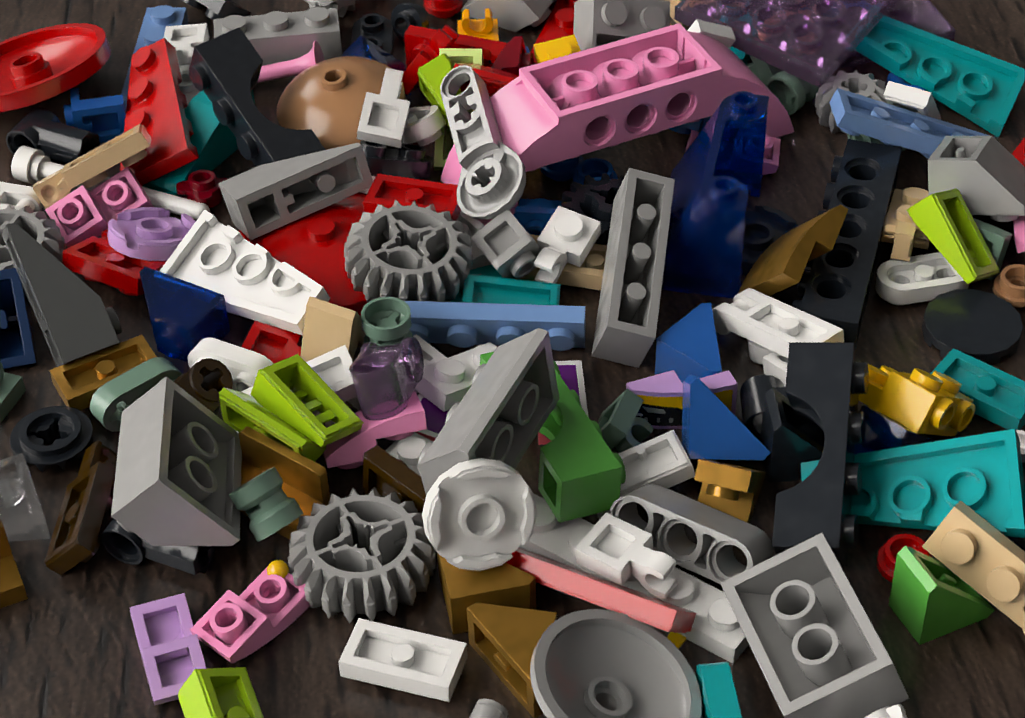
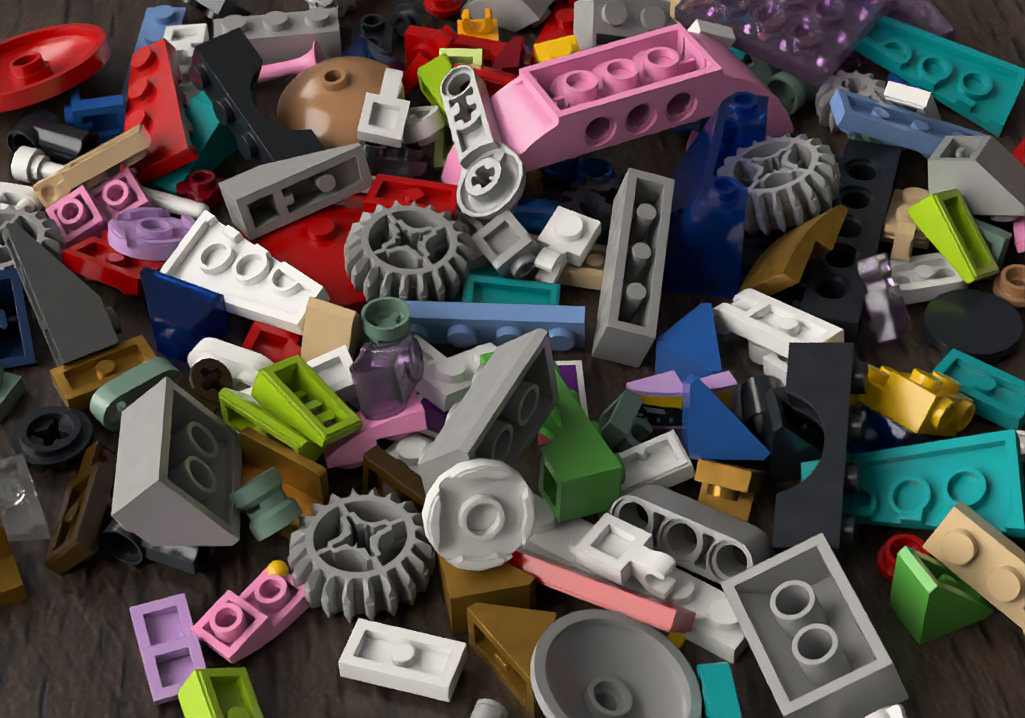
none -> light grey gear [714,133,841,235]
none -> plate [857,253,913,342]

